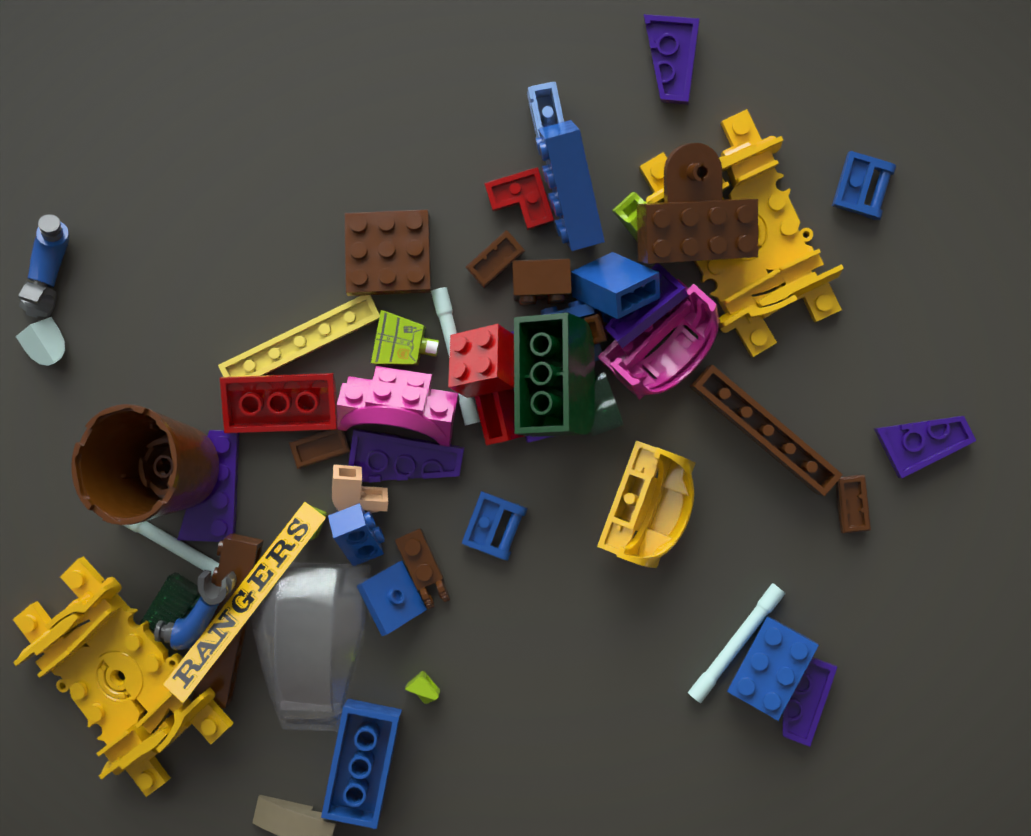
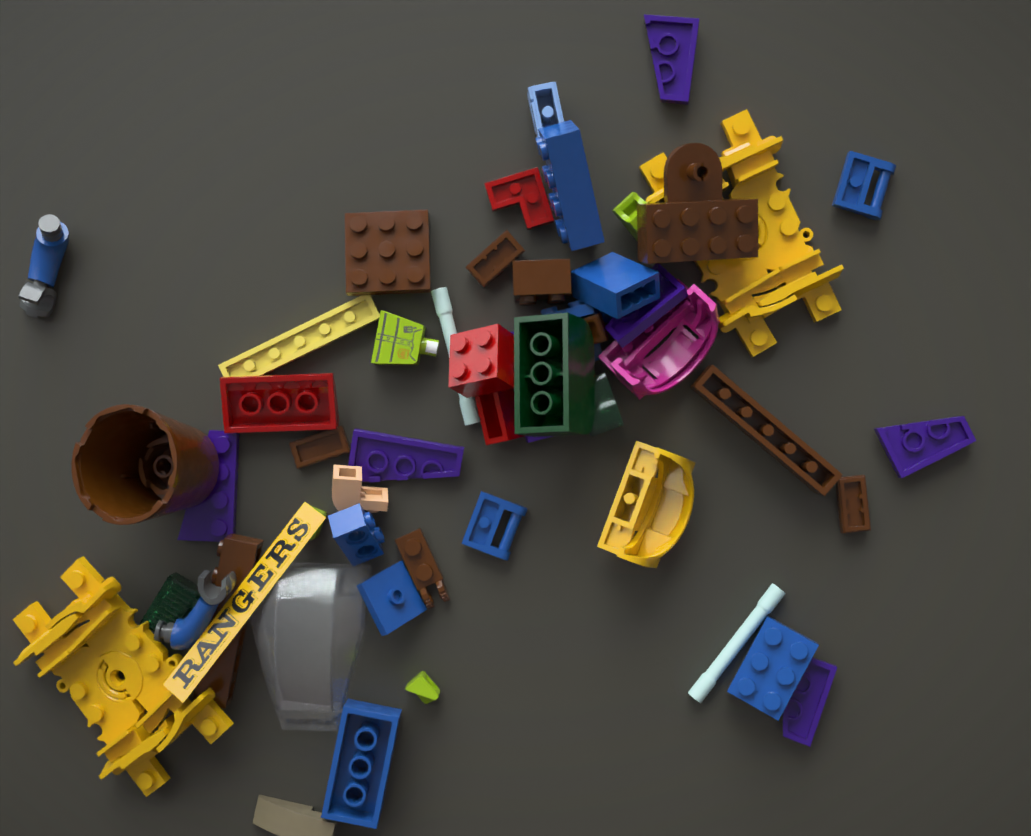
light aqua brick [16,317,65,366] -> none
light aqua piece [123,521,219,576] -> none
piece [337,366,458,447] -> none

